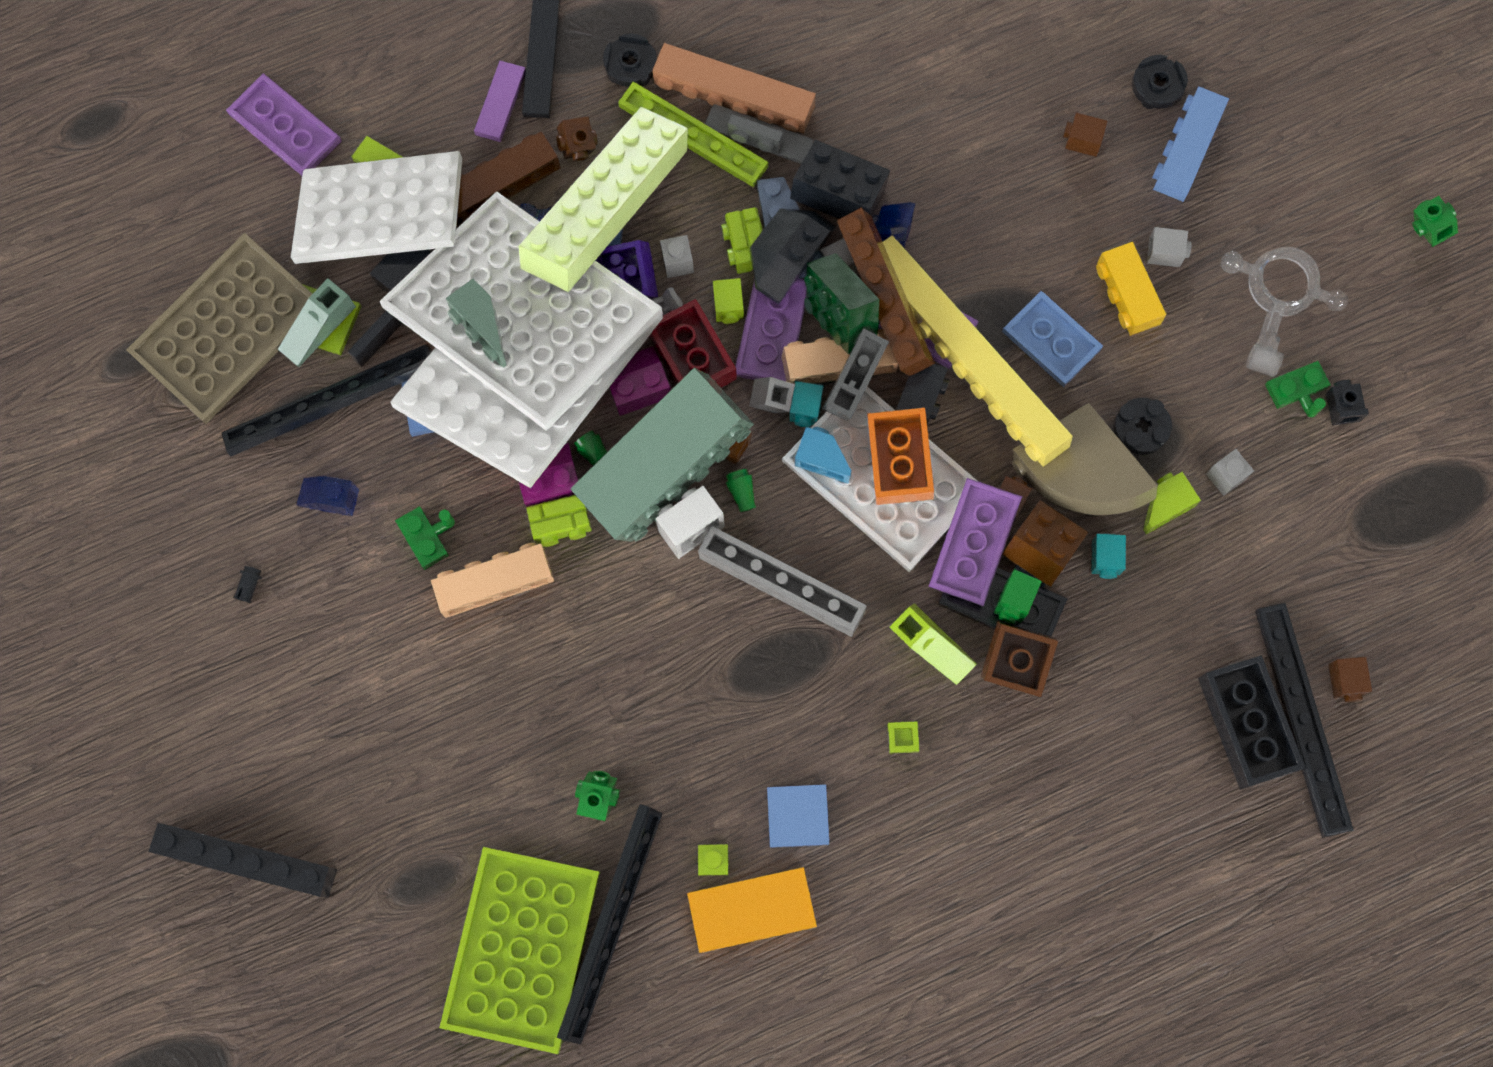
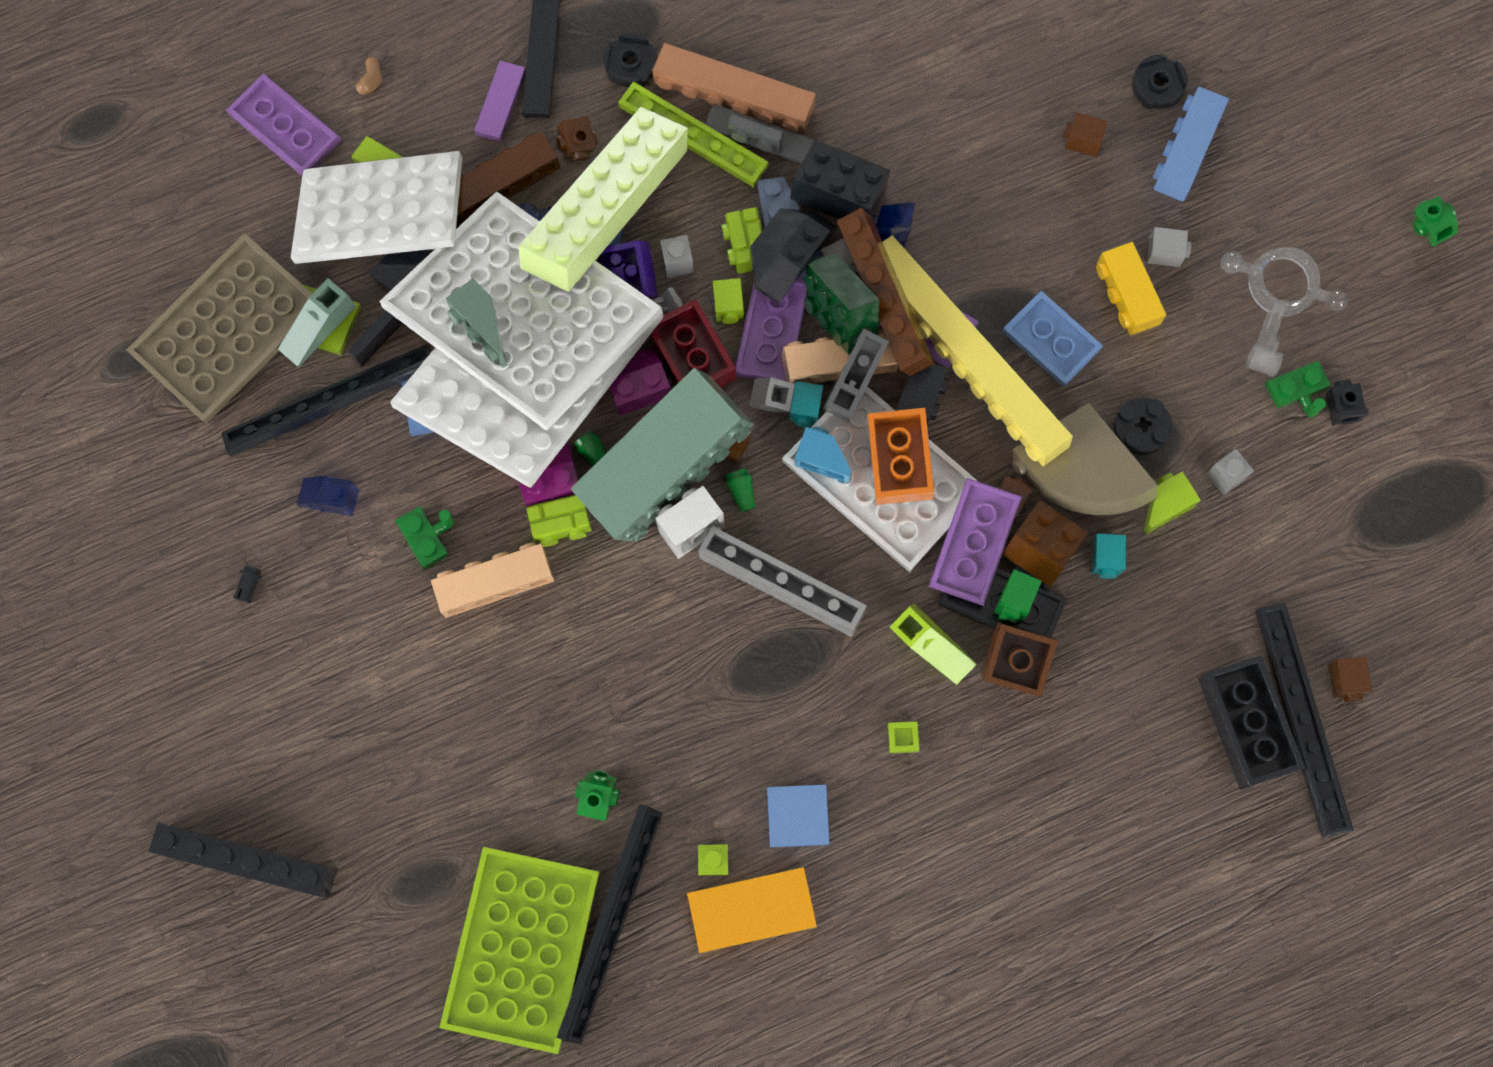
none -> medium nougat arm [356,57,382,95]

